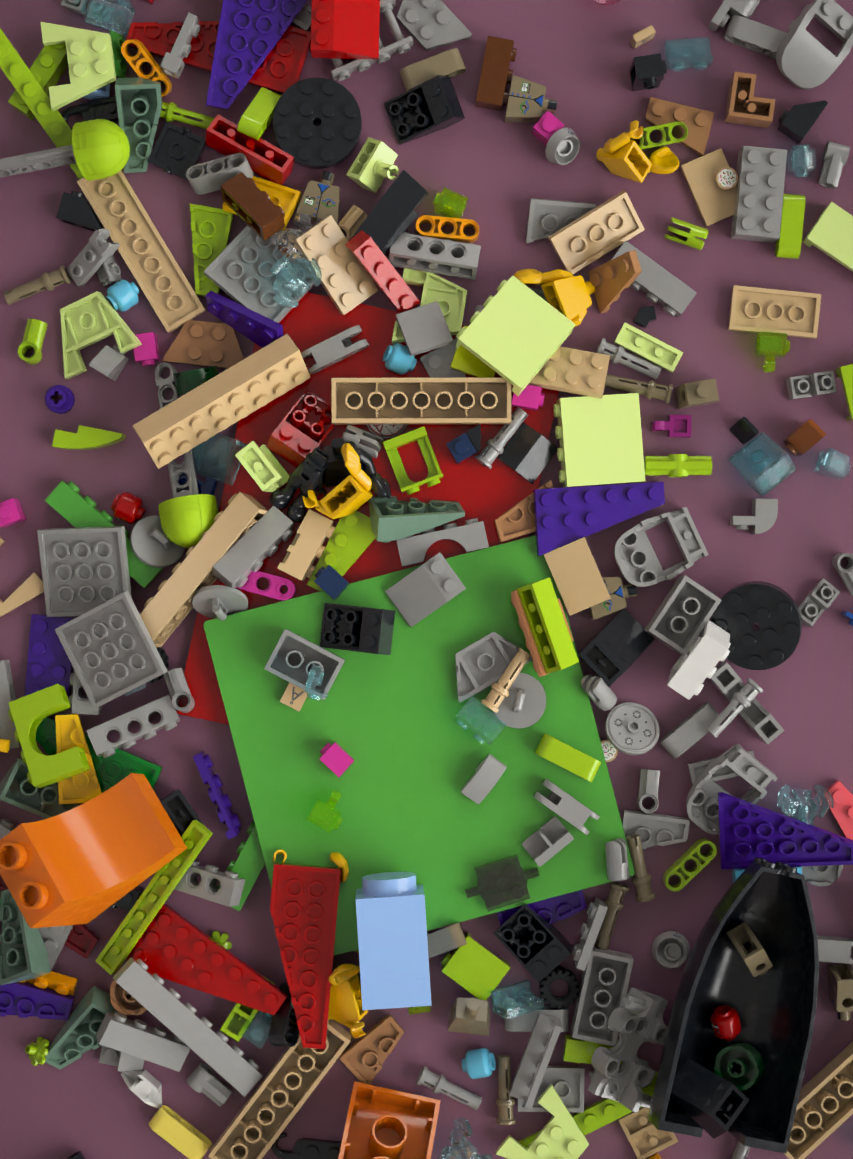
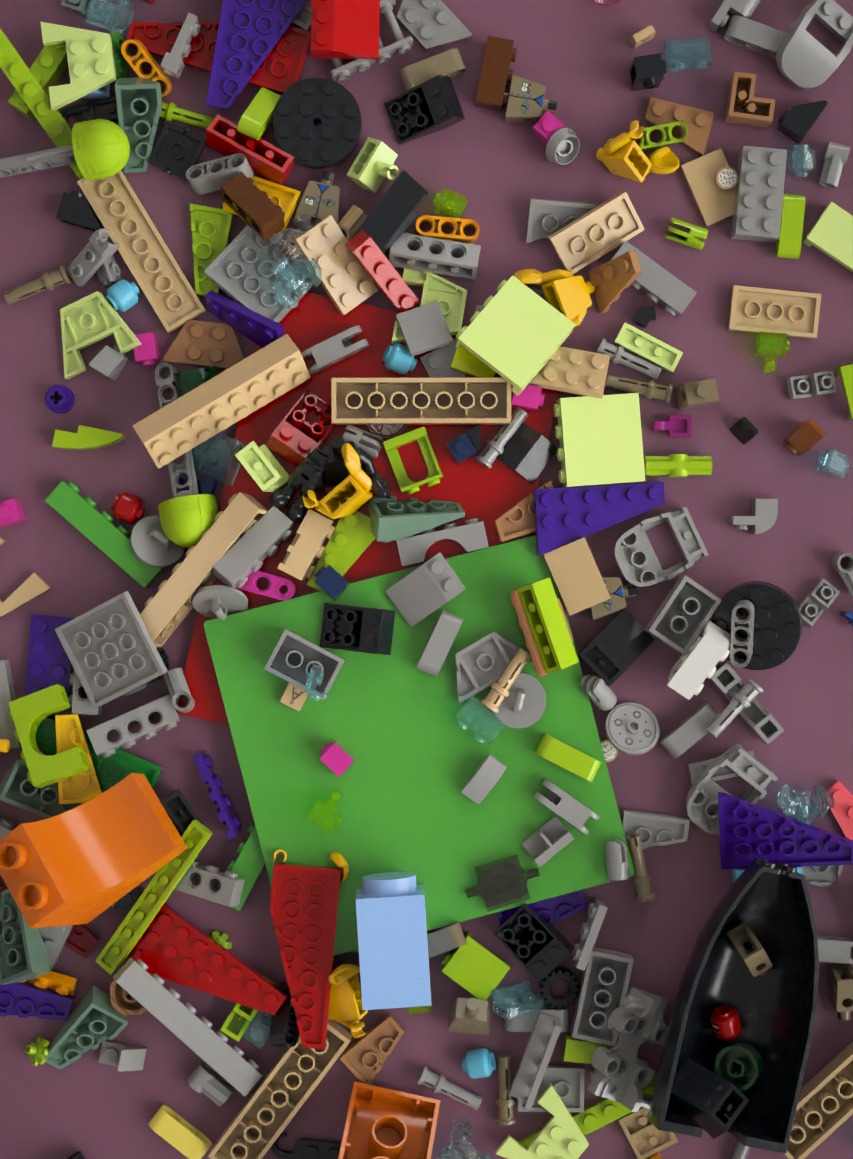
lime piece [18,319,48,365] -> none
light grey plate [37,526,132,617] -> none
light grey brick [96,1011,190,1072] -> none
white piece [121,1069,162,1109] -> none
dark tan pin [595,881,630,950] -> none
light grey piece [636,769,660,813] -> none
light grey hat [651,931,690,969] -> none
lime beam [662,838,717,892] -> none
clear light blue slope [729,432,797,497] -> none
none -> light grey beam [416,610,463,677]
none -> light grey beam [730,600,755,668]

